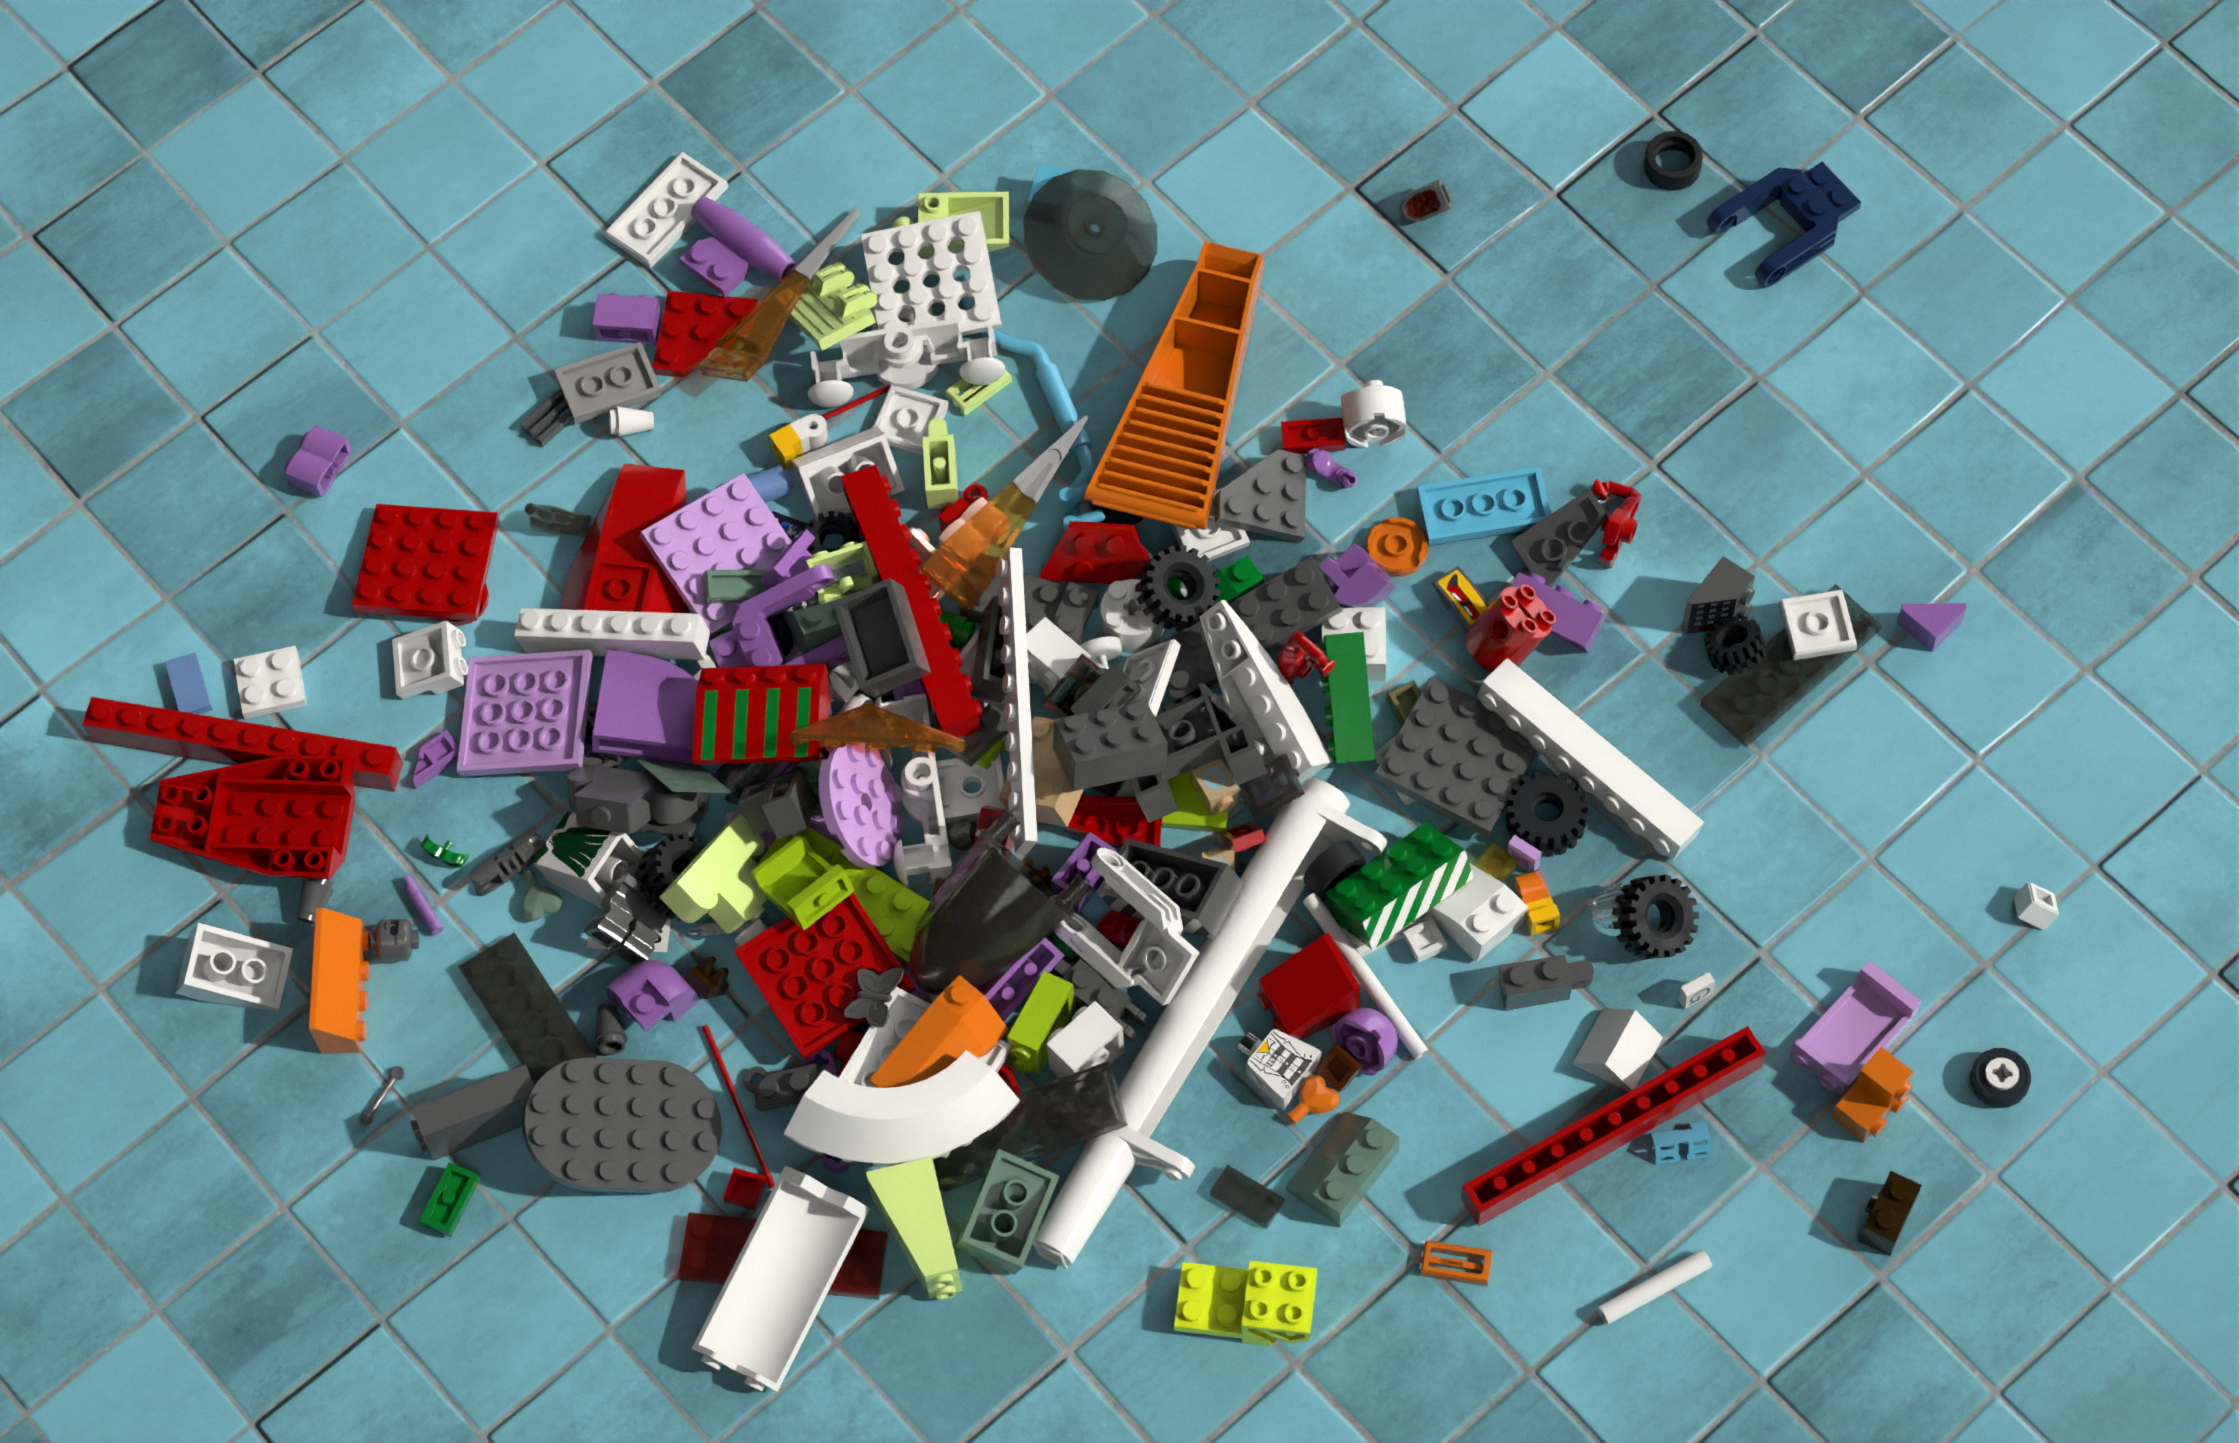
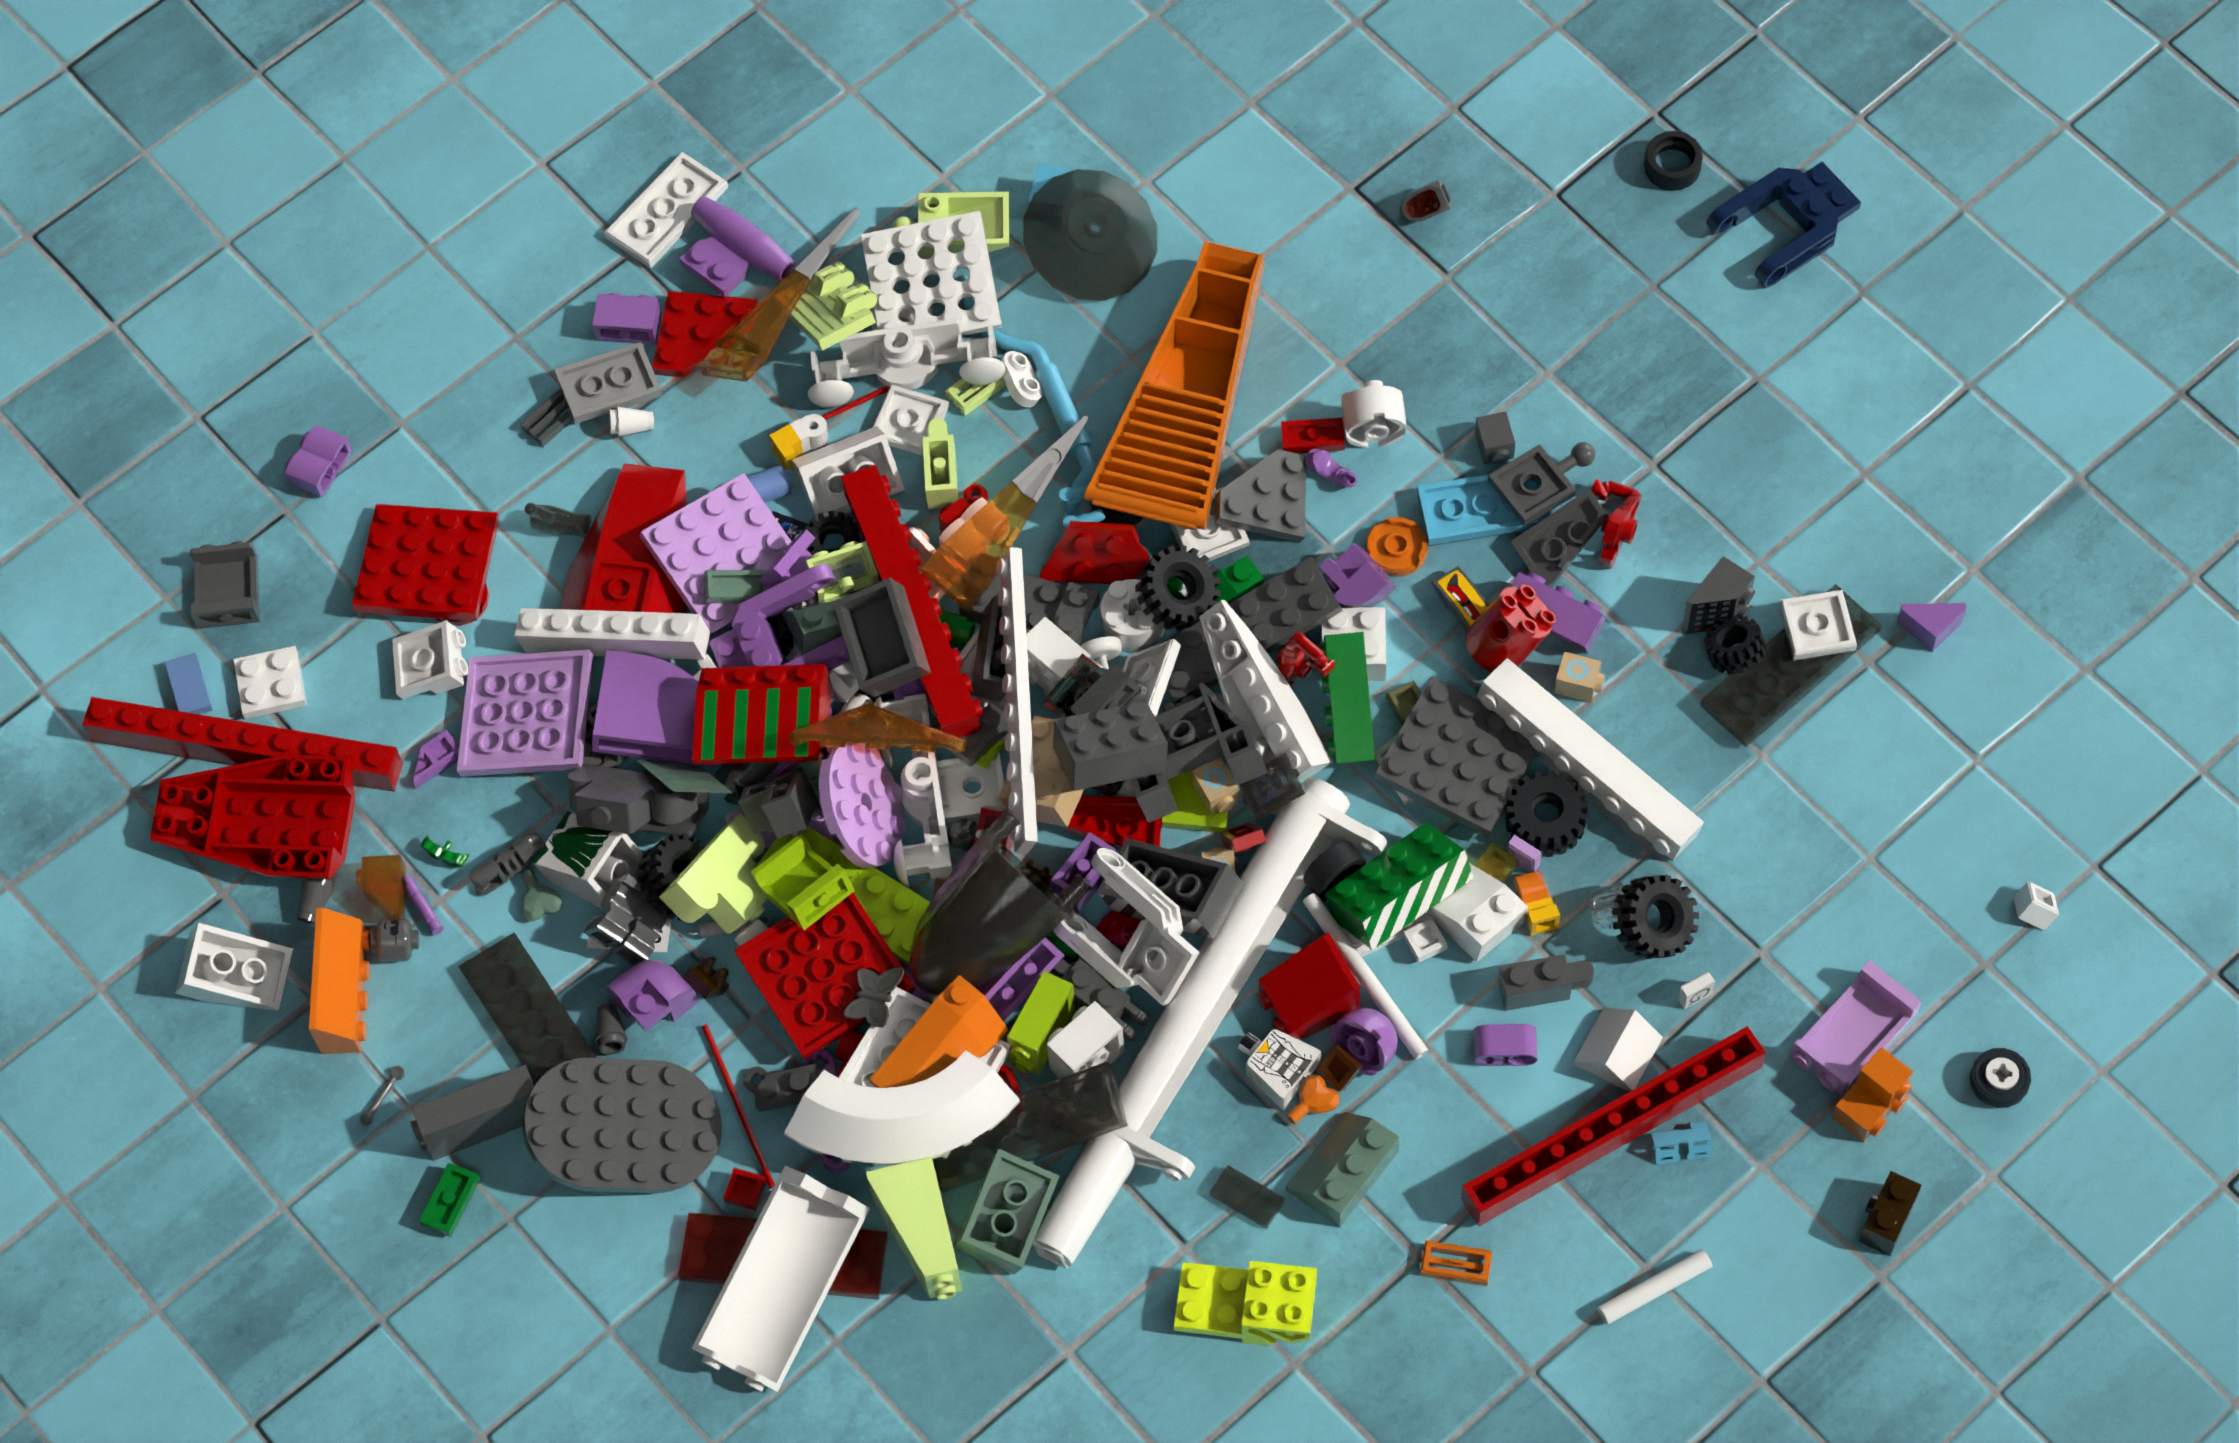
none -> dark grey panel [190,541,260,629]
none -> clear orange slope [356,855,406,919]
none -> white plate [1001,351,1043,408]
none -> medium lavender beam [1473,1024,1538,1066]
none -> dark grey brick [1475,412,1515,464]
none -> dark grey plate [1488,442,1596,526]
none -> tan brick [1554,652,1605,703]

